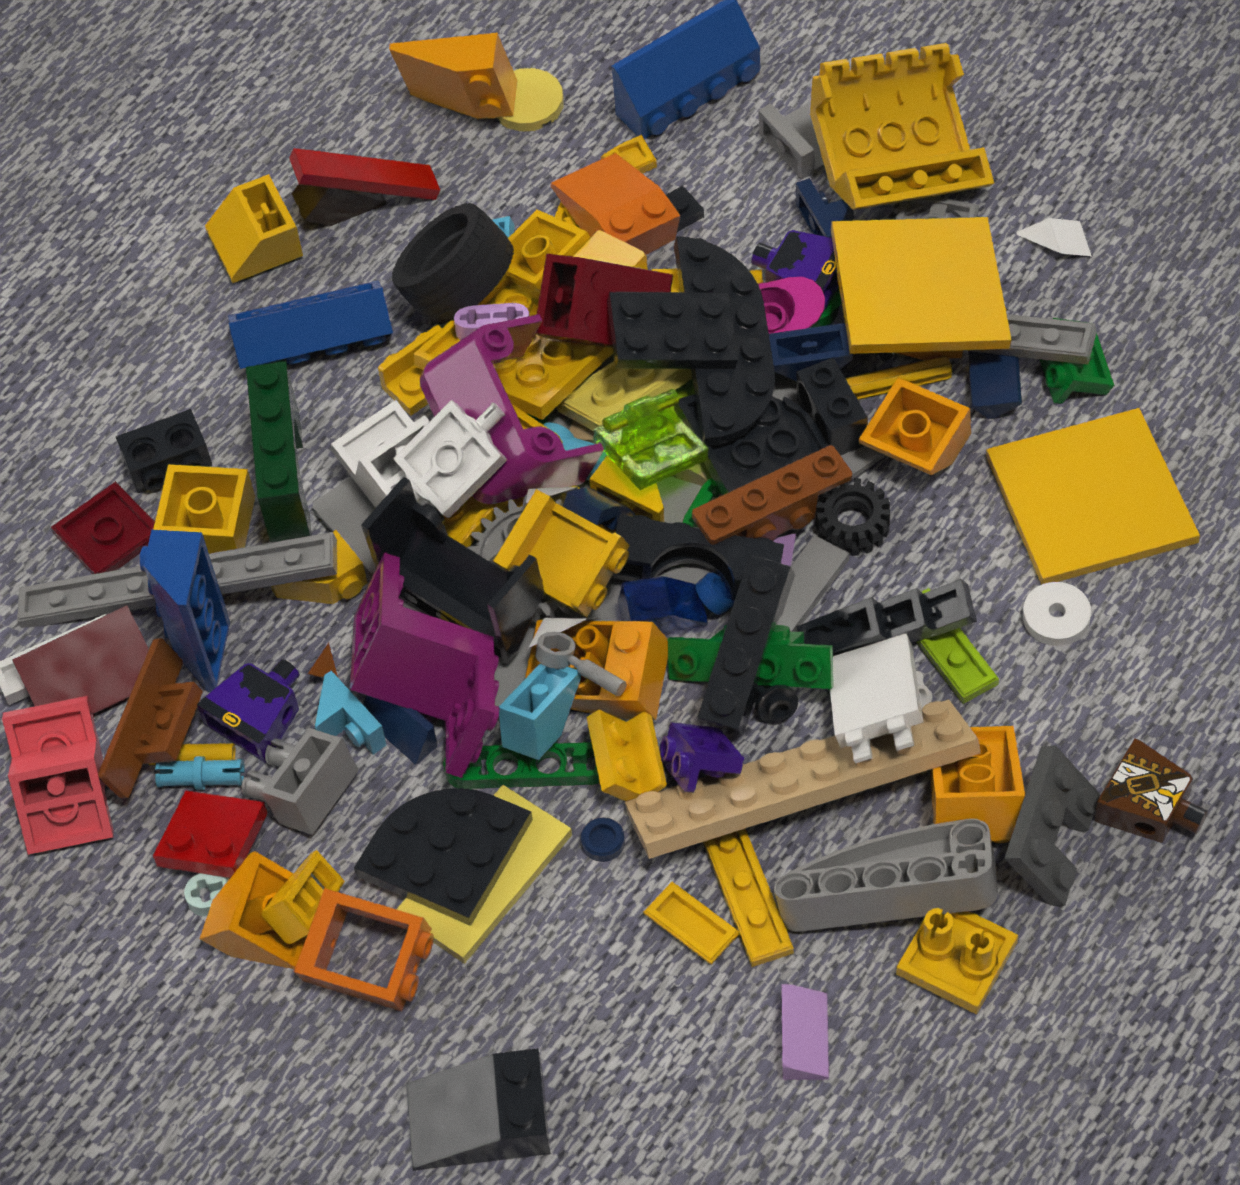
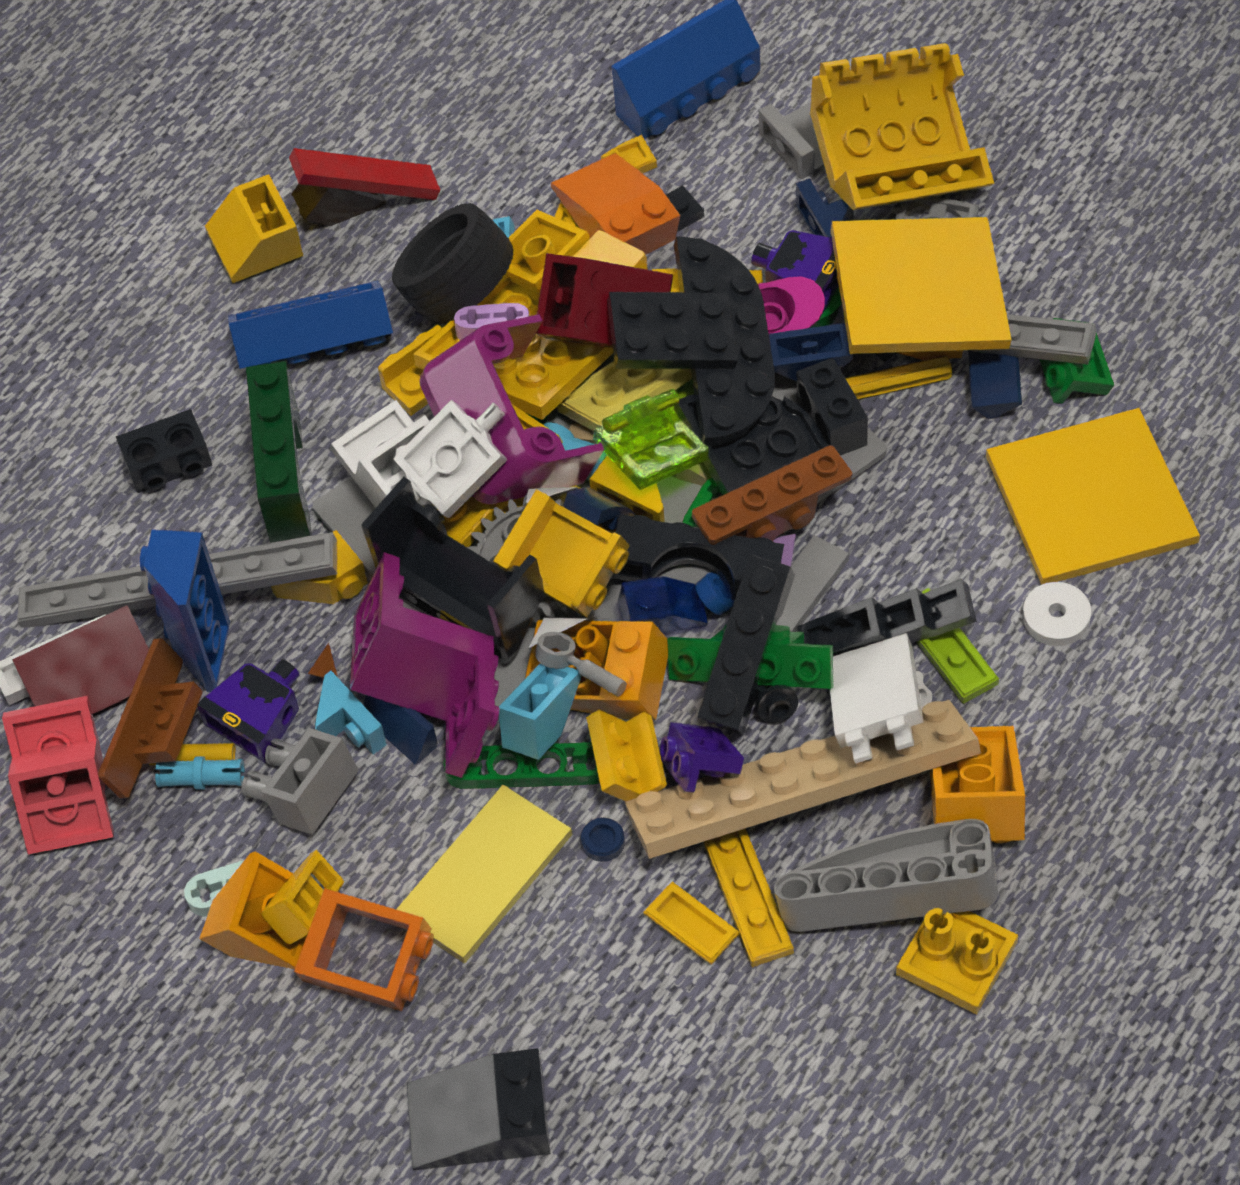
dark red tile [51,481,155,574] -> none
yellow brick [153,464,256,554] -> none
red plate [153,790,268,878] -> none
black plate [354,788,533,926] -> none
light orange slope [389,33,518,119] -> none
light yellow tile [497,68,564,132] -> none
lavender slope [782,984,829,1080] -> none
black tyre [816,478,890,556] -> none
light orange slope [859,377,971,475] -> none
dark grey plate [1004,745,1100,906] -> none
white sticker [1017,218,1091,257] -> none
torso [1094,738,1208,843] -> none

